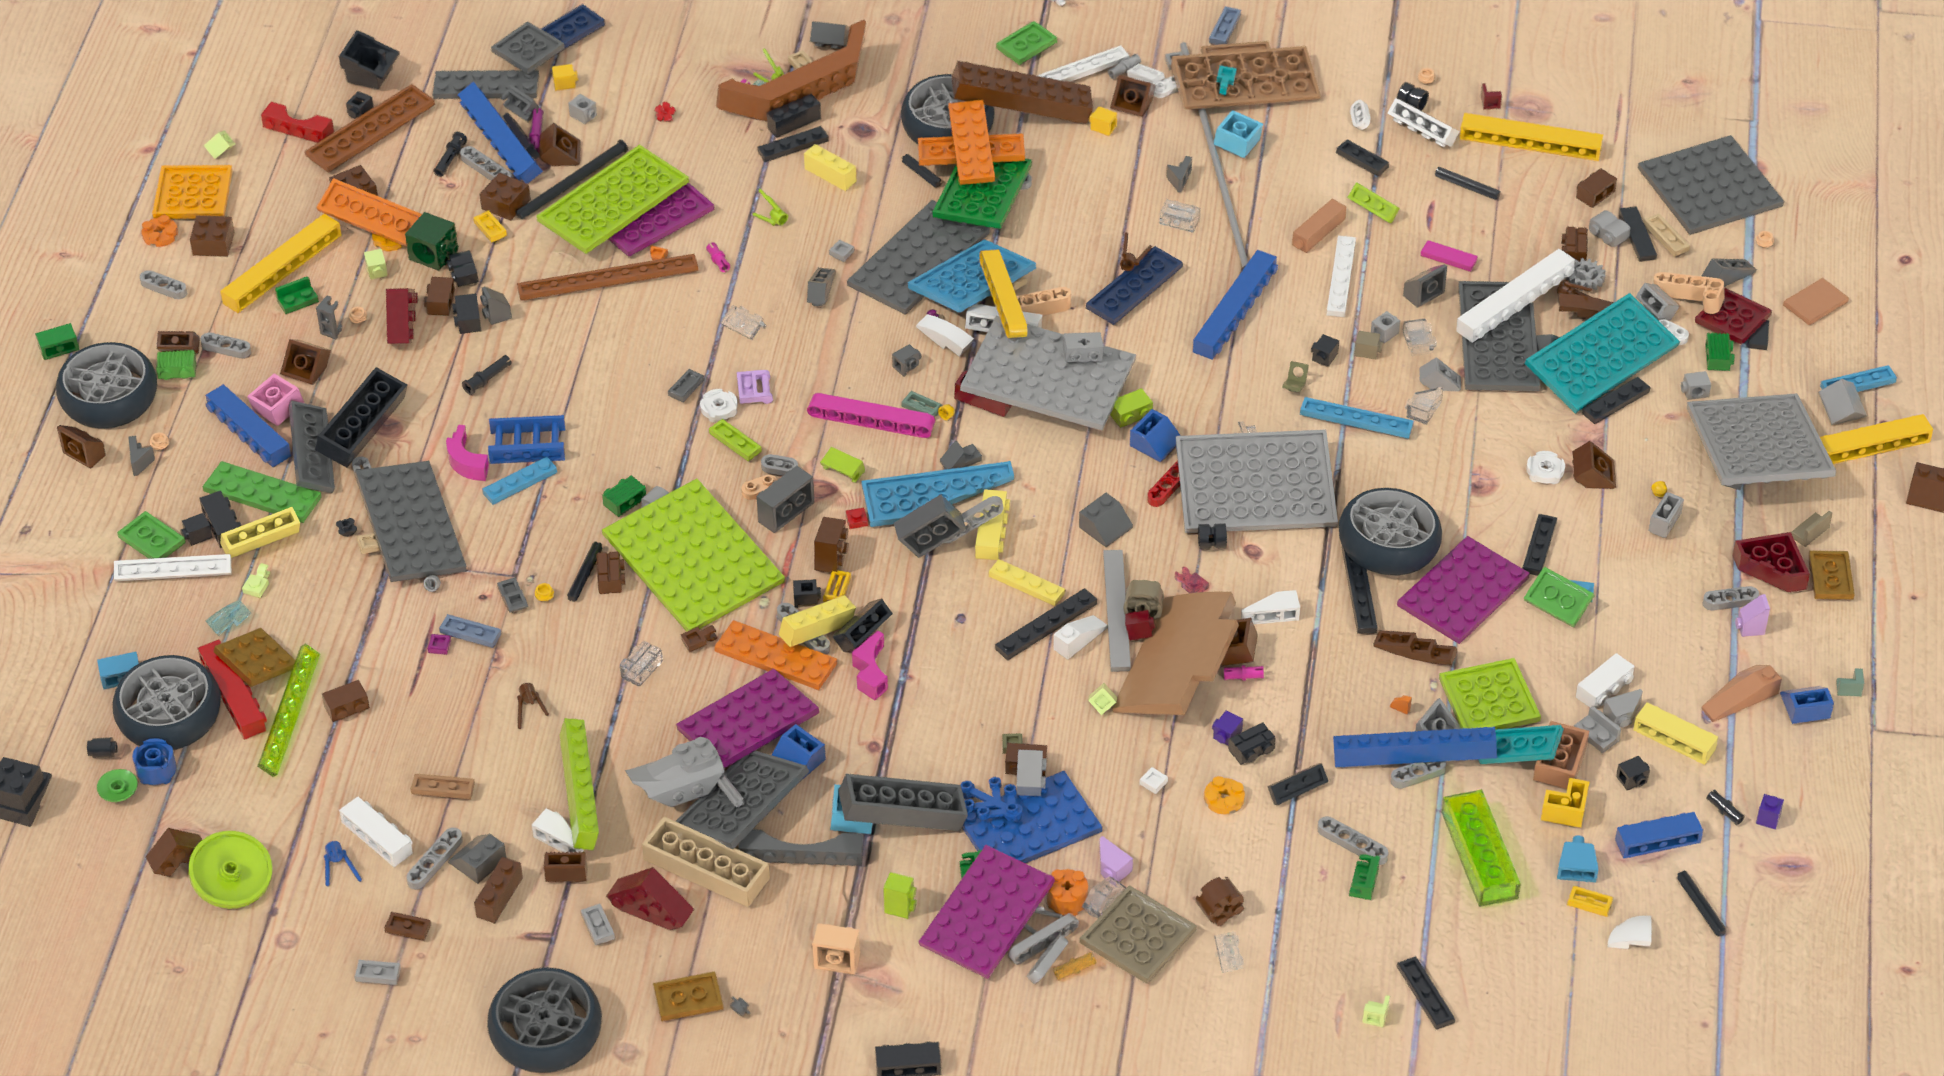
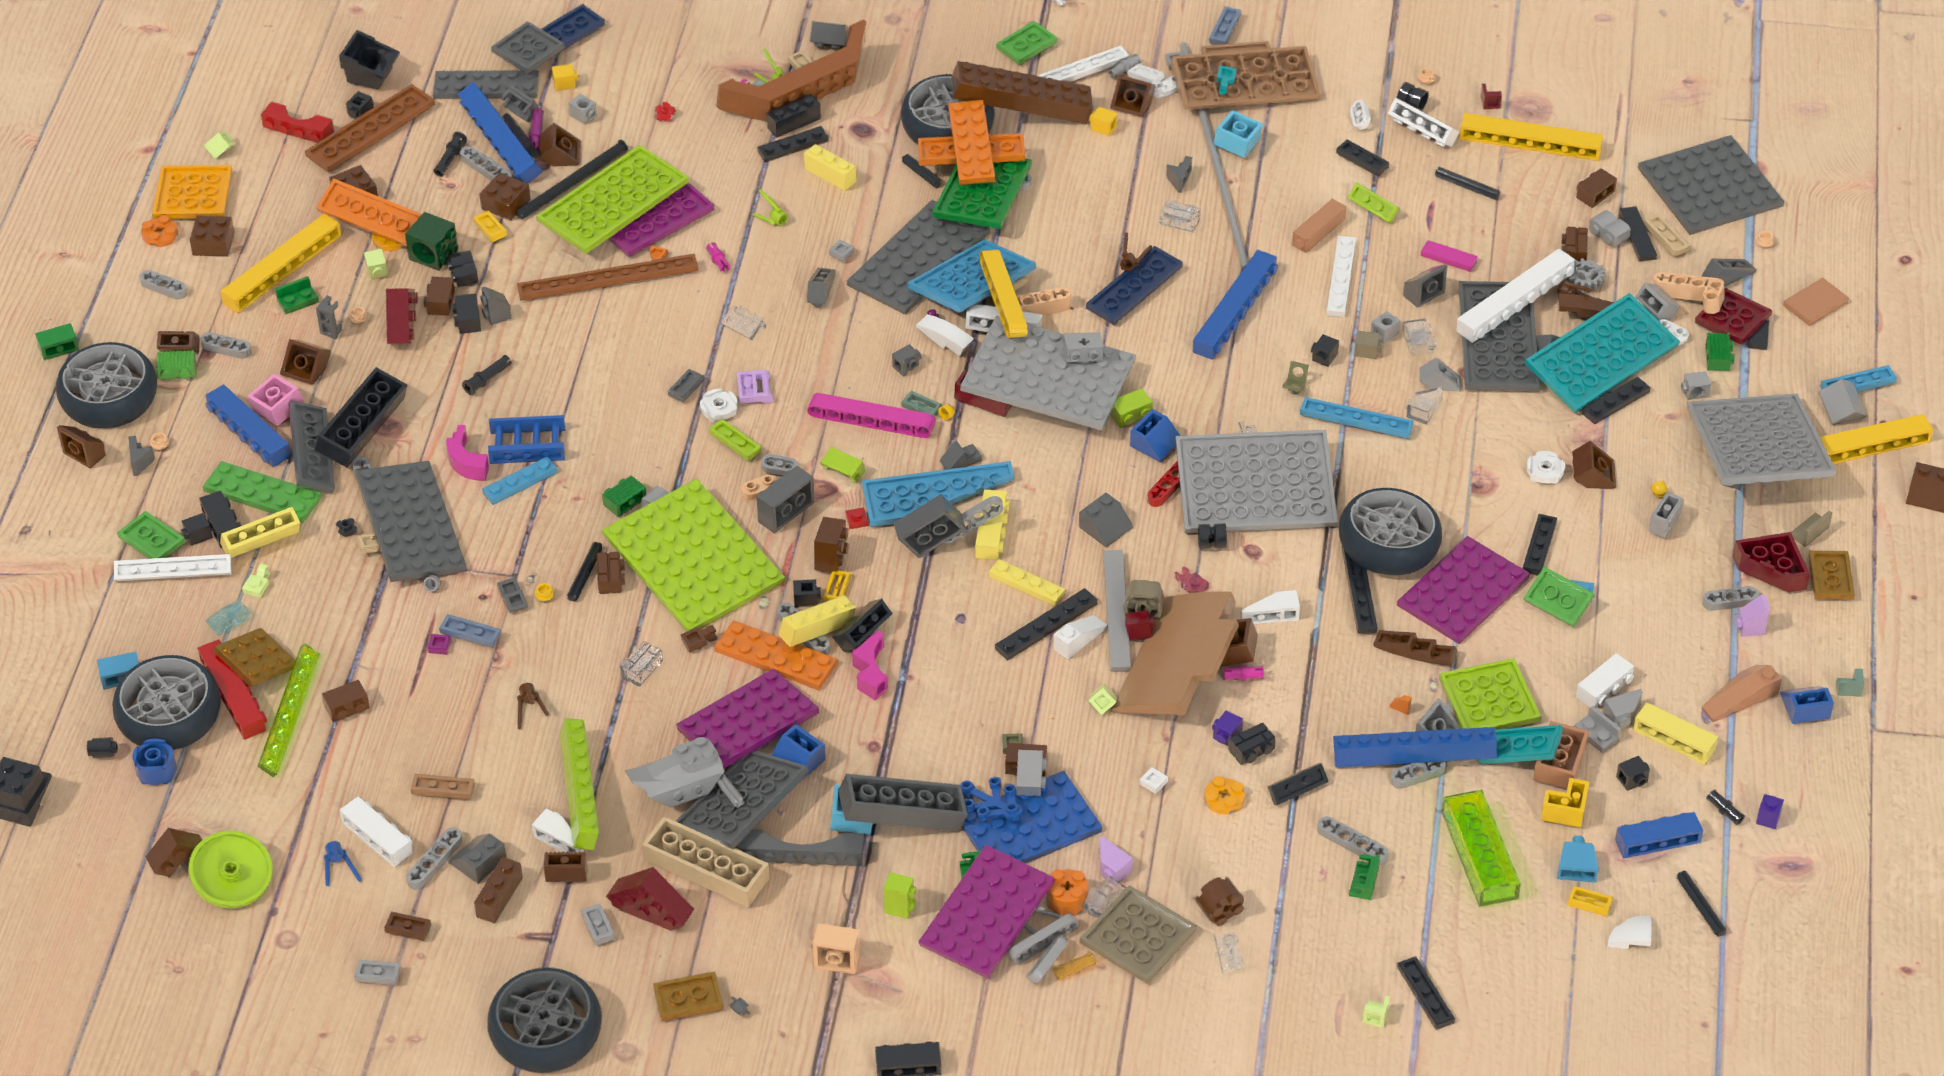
bright green dish [97,769,138,802] -> none

